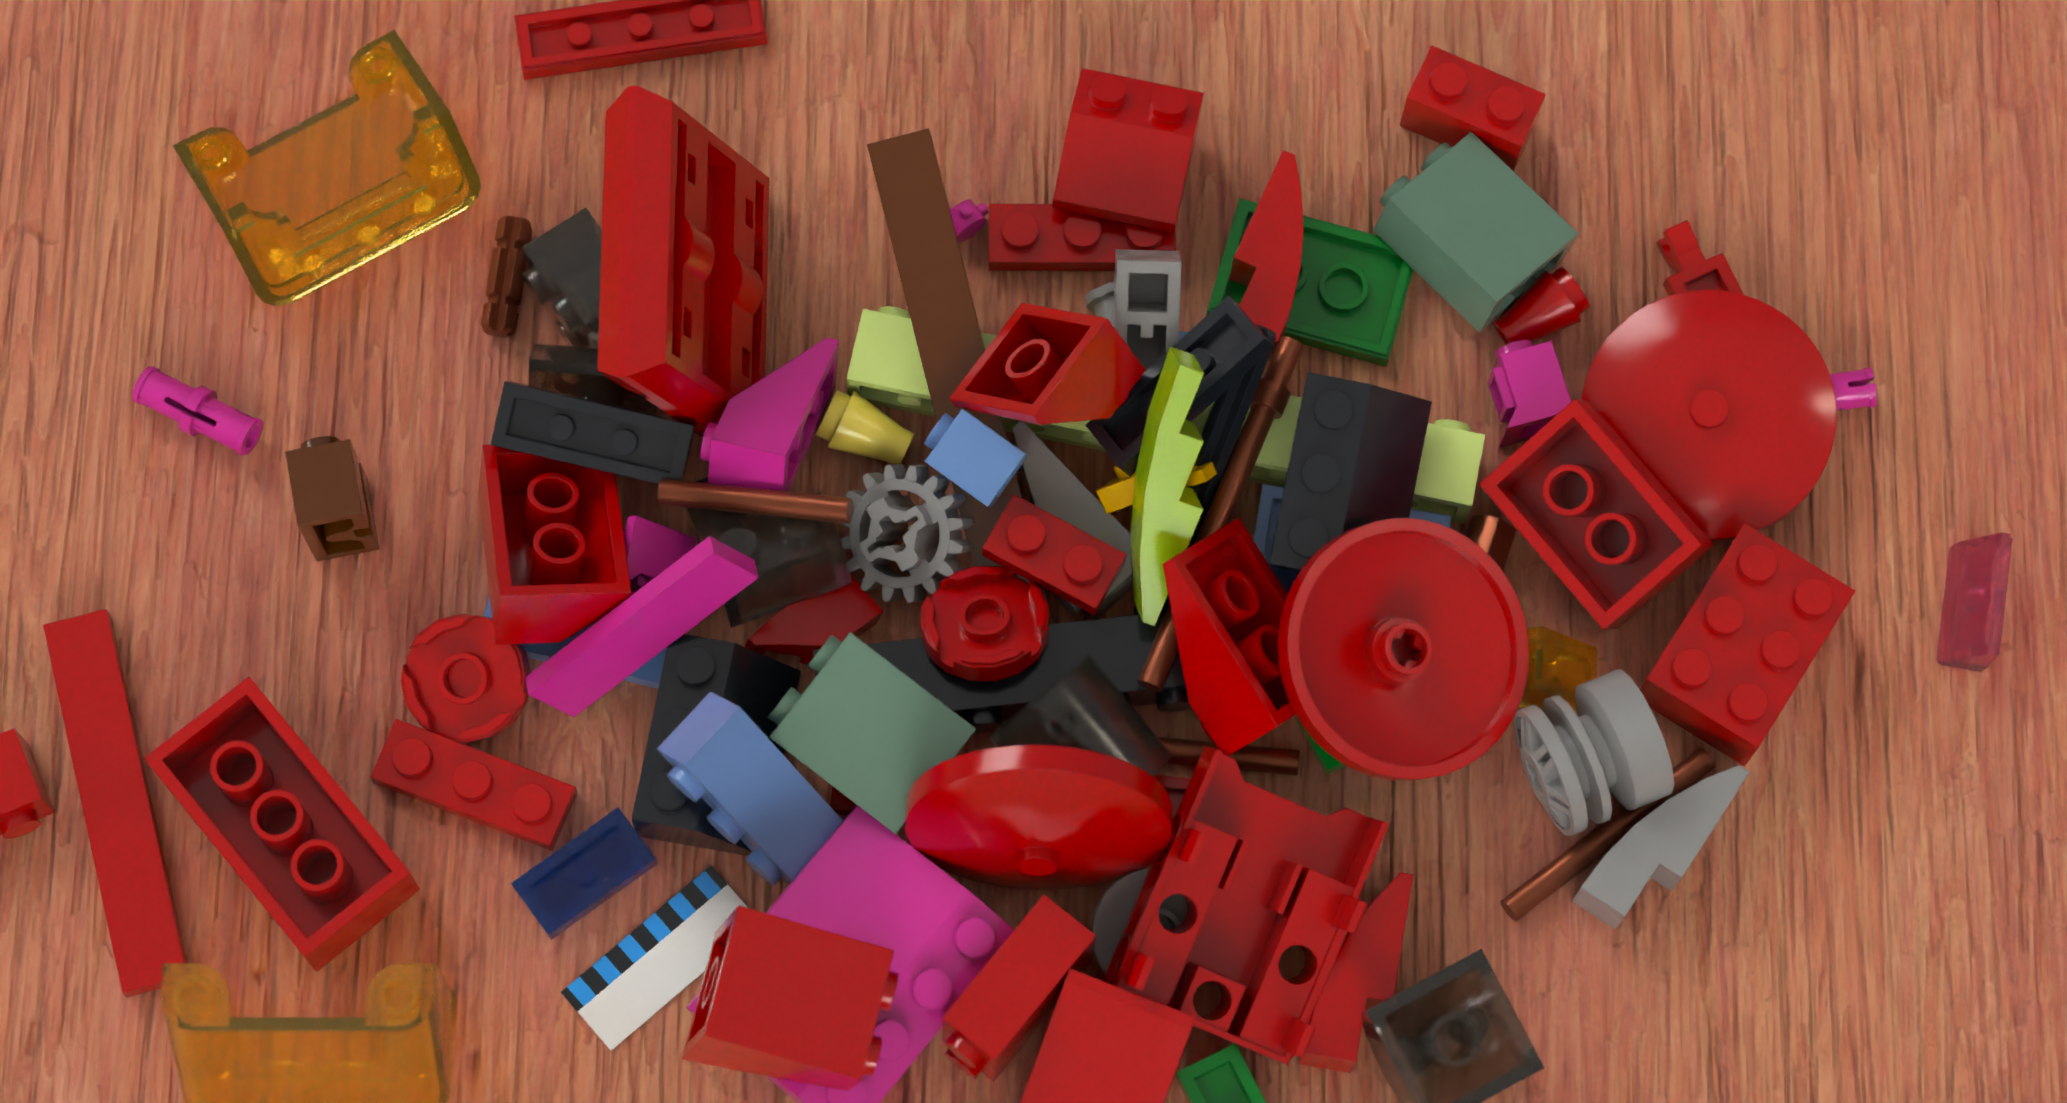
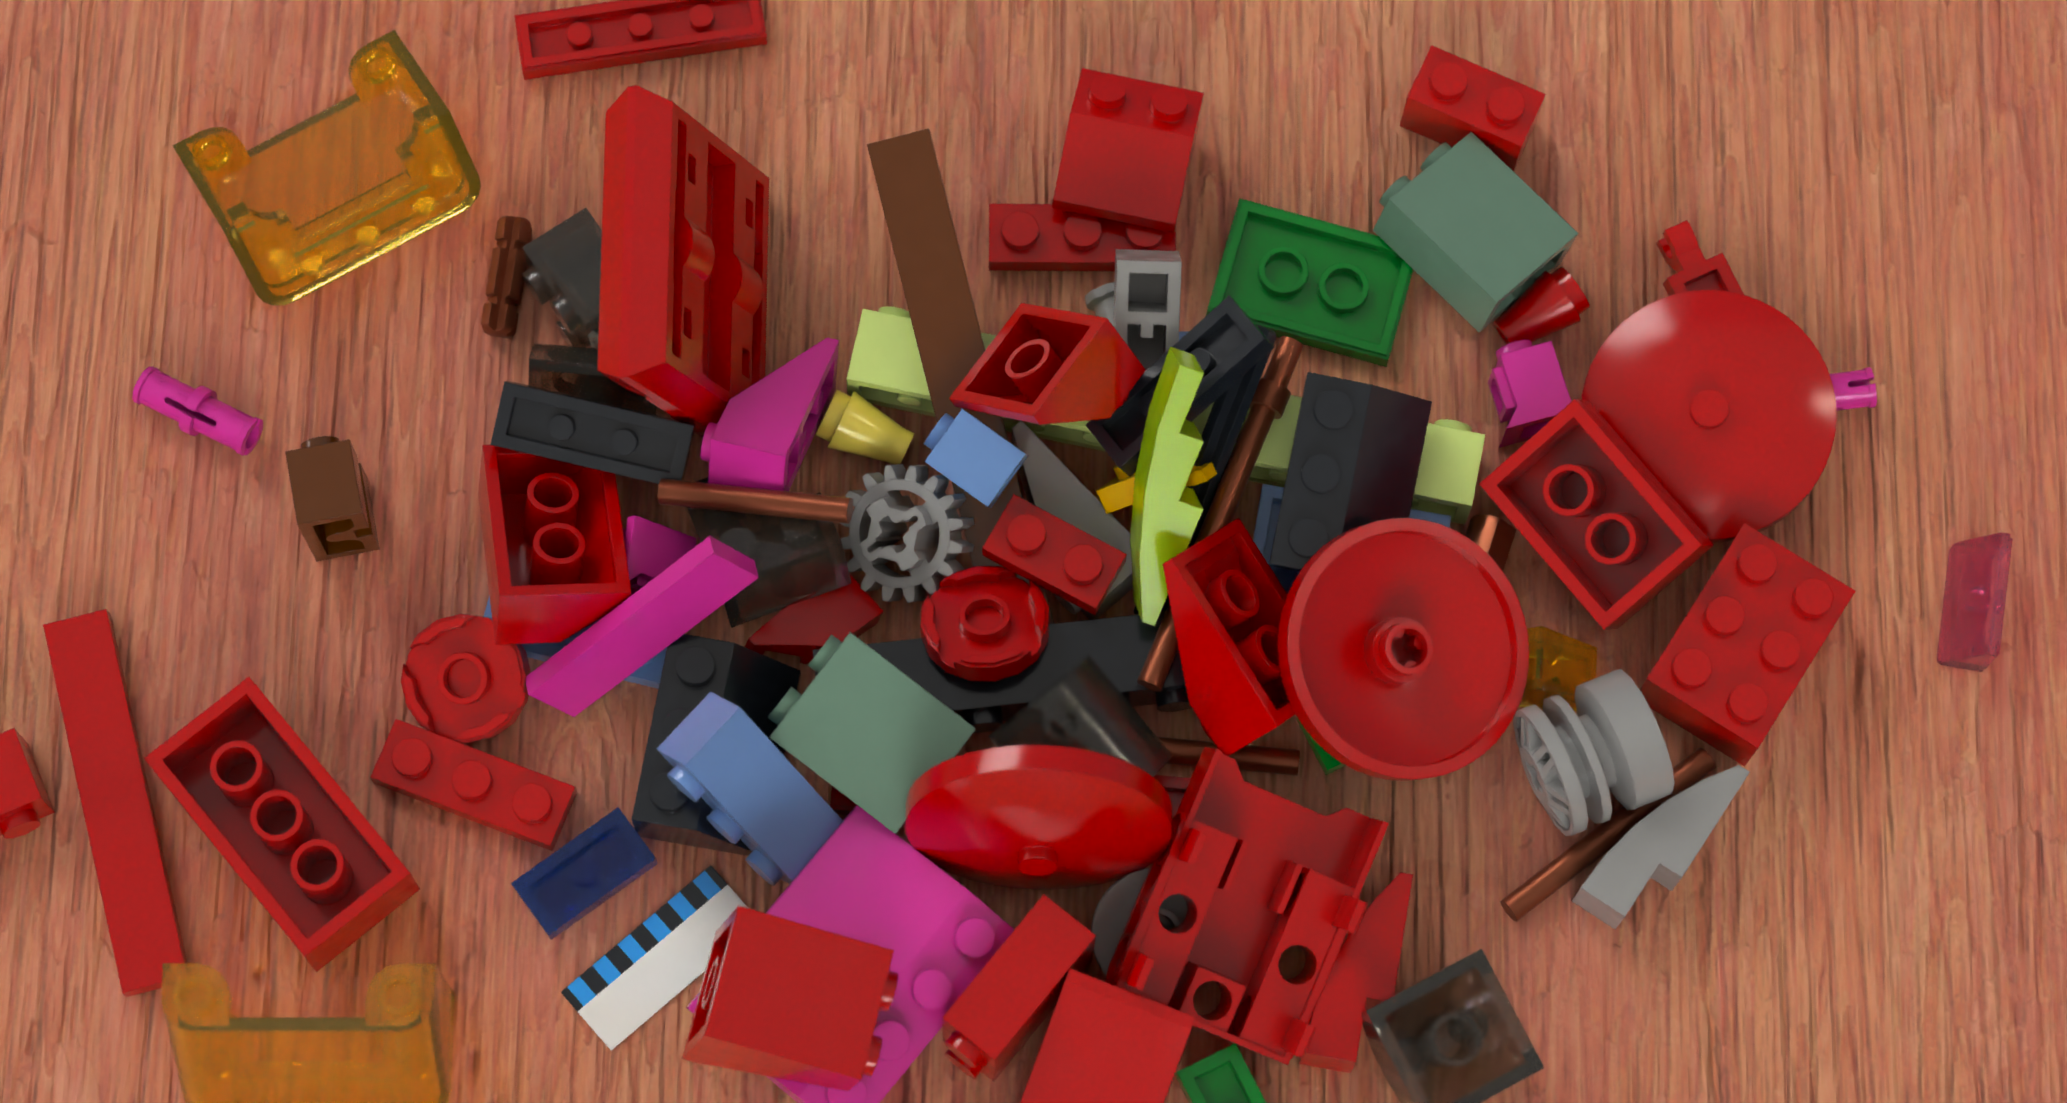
dark pink piece [950,199,989,243] -> none
red slope [1230,150,1304,361] -> none

